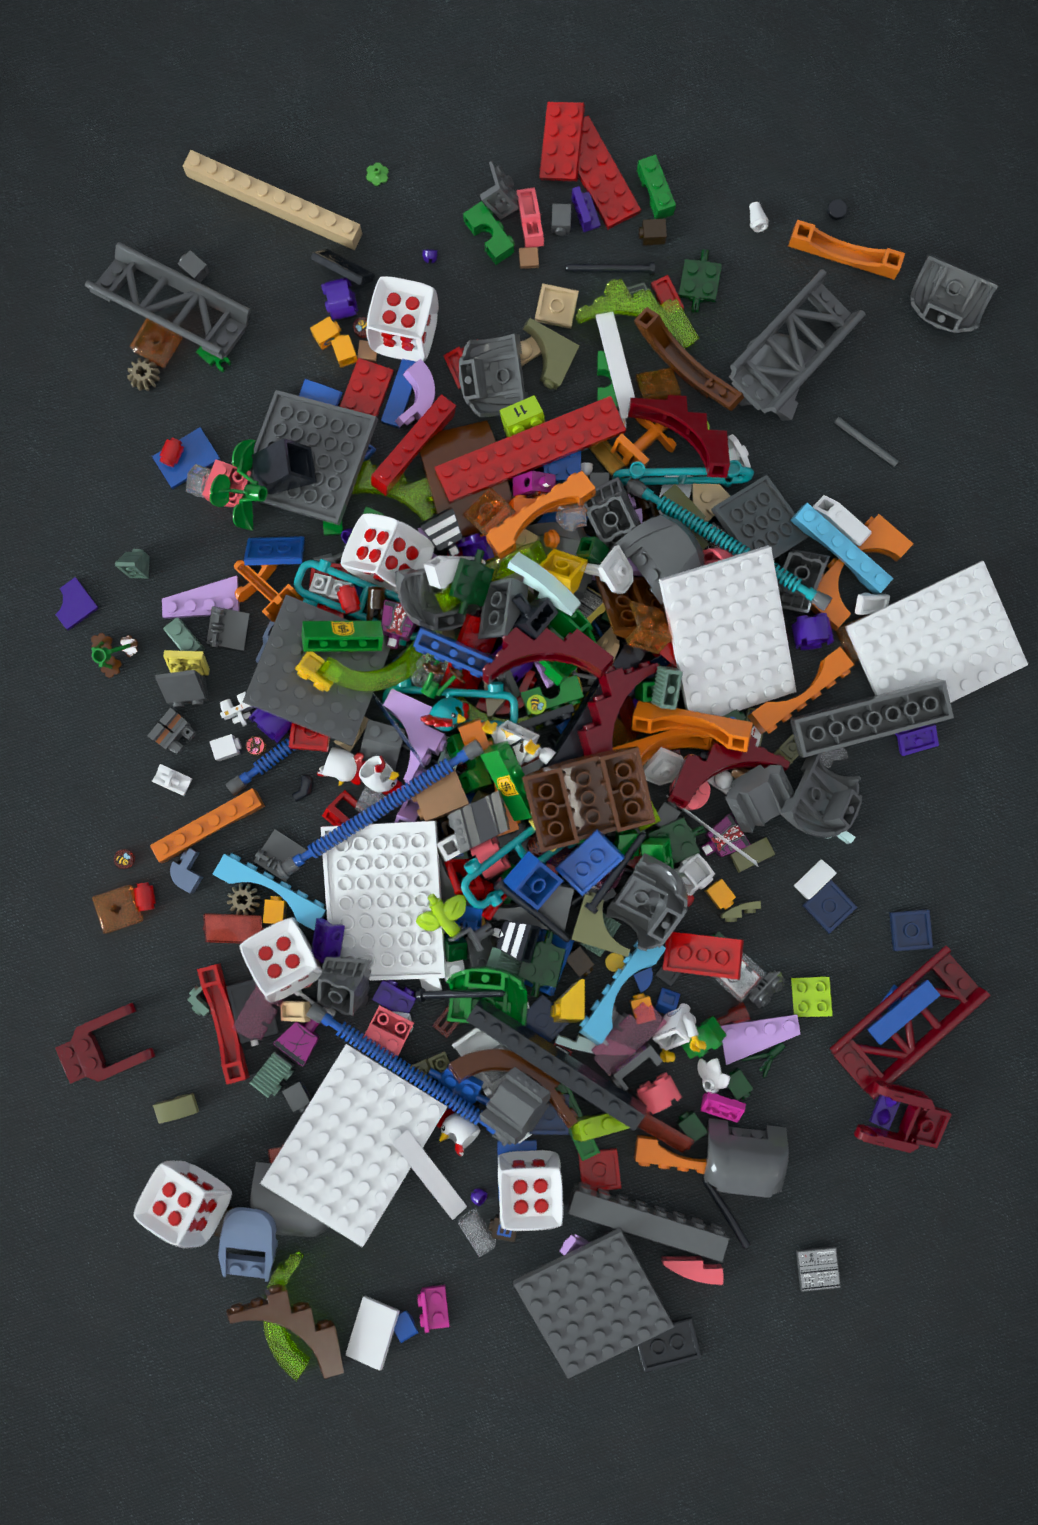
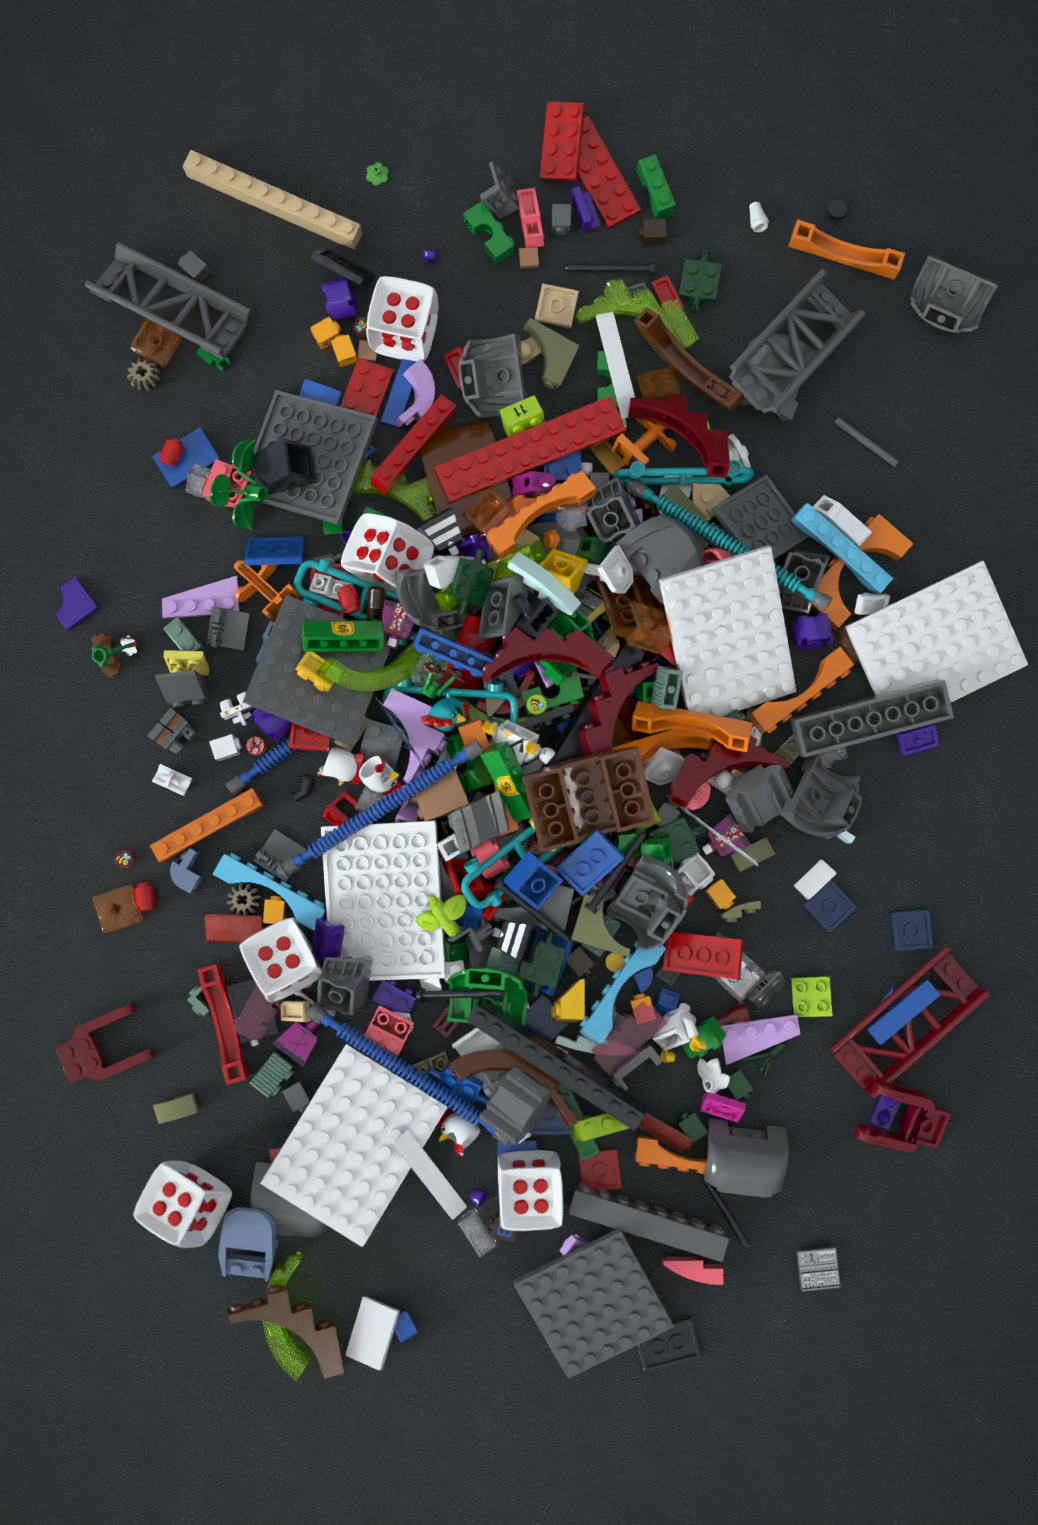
sand green slope [115,549,150,579] -> none
dark pink bracket [418,1285,450,1333] -> none
coral brick [636,1072,682,1115] -> none

